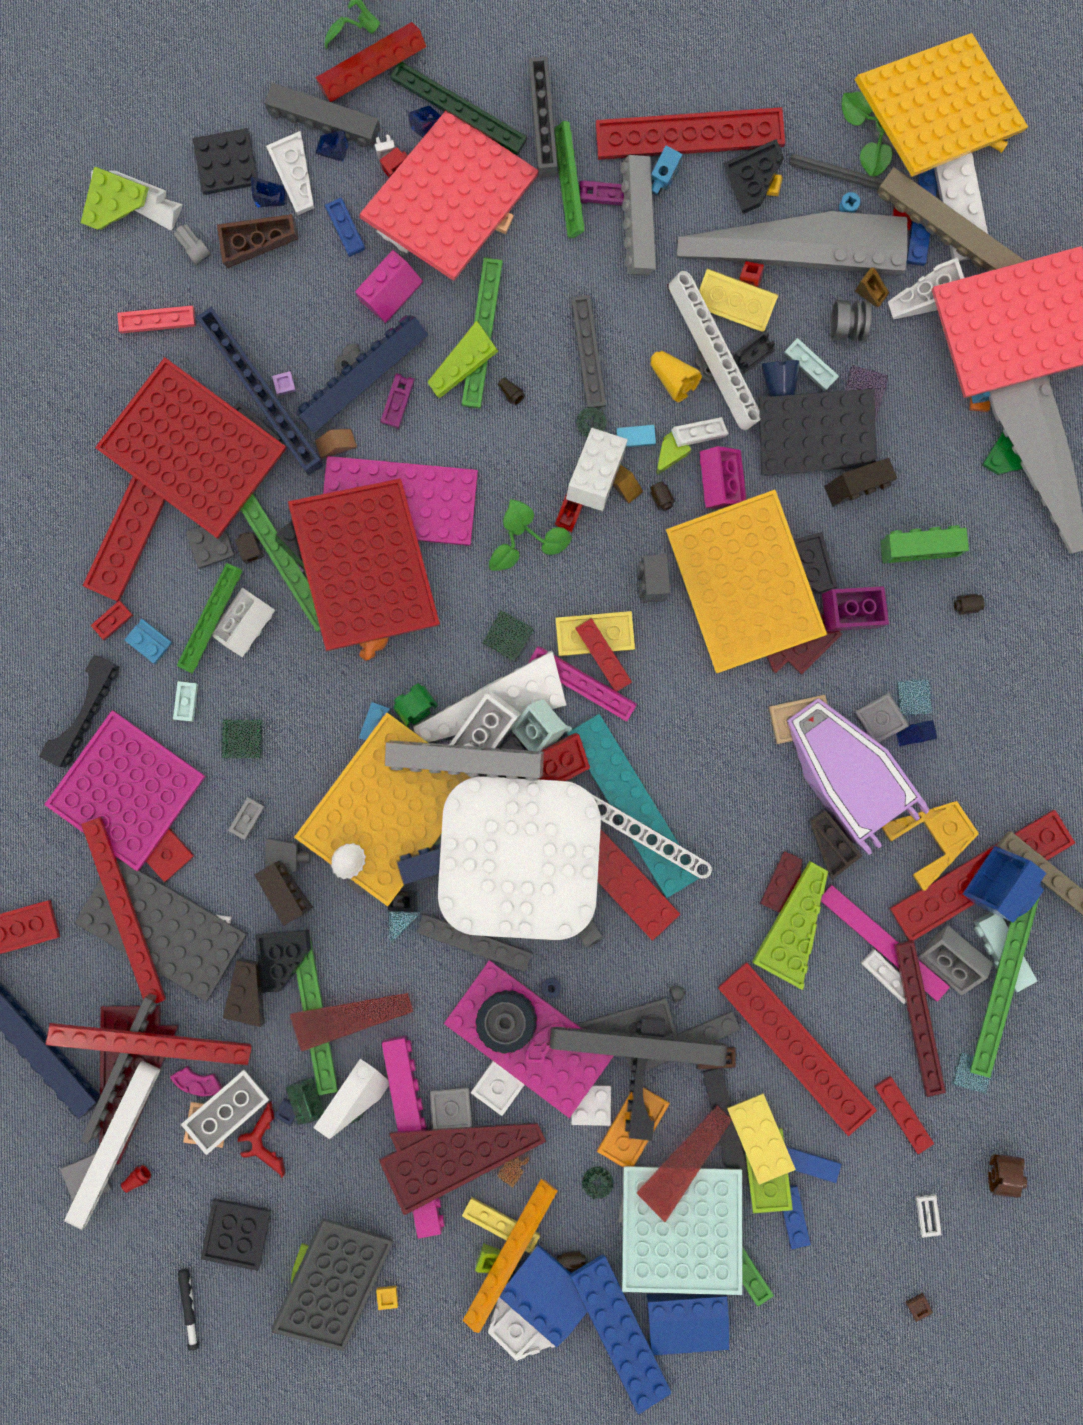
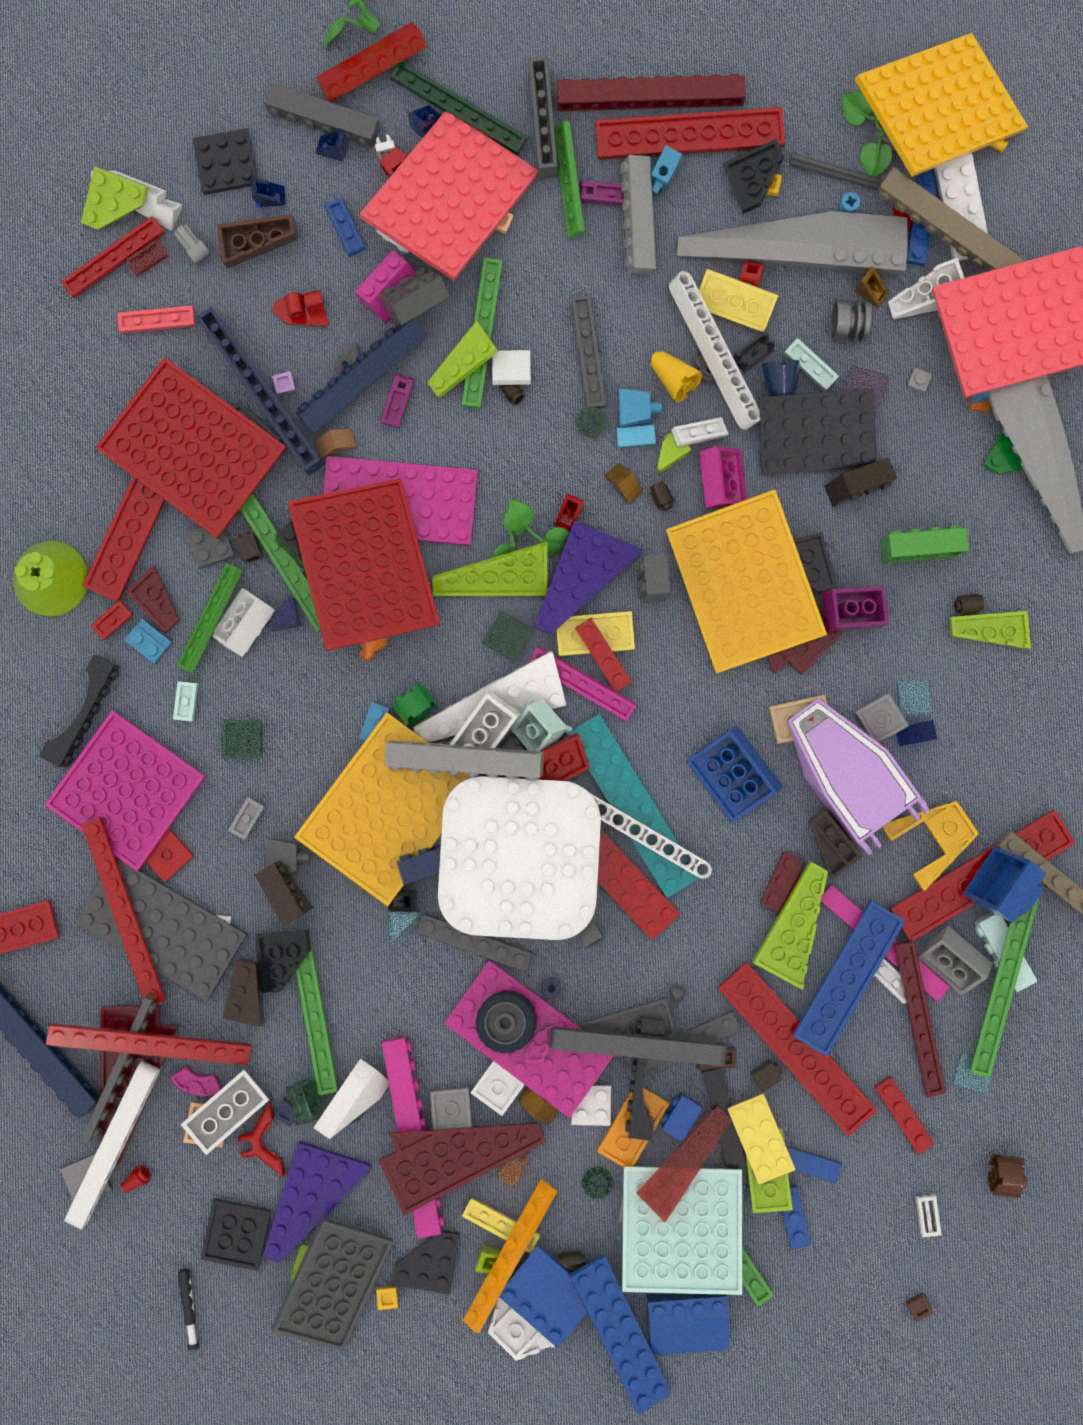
white wing [266,131,314,216] -> none
clear red wing [289,993,414,1052] -> none
white piece [331,843,366,880] -> none
white brick [566,428,628,511] -> none
none -> lime cone [12,541,89,616]
none -> red plate [61,216,165,299]
none -> clear red plate [125,239,169,277]
none -> dark red wing [125,565,180,633]
none -> dark purple wing [262,1141,371,1263]
none -> clear blue slope [268,595,300,631]
none -> red panel [272,290,328,327]
none -> dark grey brick [378,267,450,325]
none -> black plate [392,1230,459,1294]
none -> lime wing [432,541,547,596]
none -> white tile [492,350,531,385]
none -> pearl gold slope [518,1087,559,1125]
none -> dark purple wing [533,521,643,635]
none -> dark red brick [557,74,746,111]
none -> dark azure torso [618,388,661,428]
none -> blue brick [660,1092,702,1142]
none -> blue slope [687,724,783,823]
none -> dark brown brick [750,1060,783,1092]
none -> blue plate [792,901,905,1056]
none -> light grey plate [906,368,932,394]
none -> lime wing [949,611,1031,649]

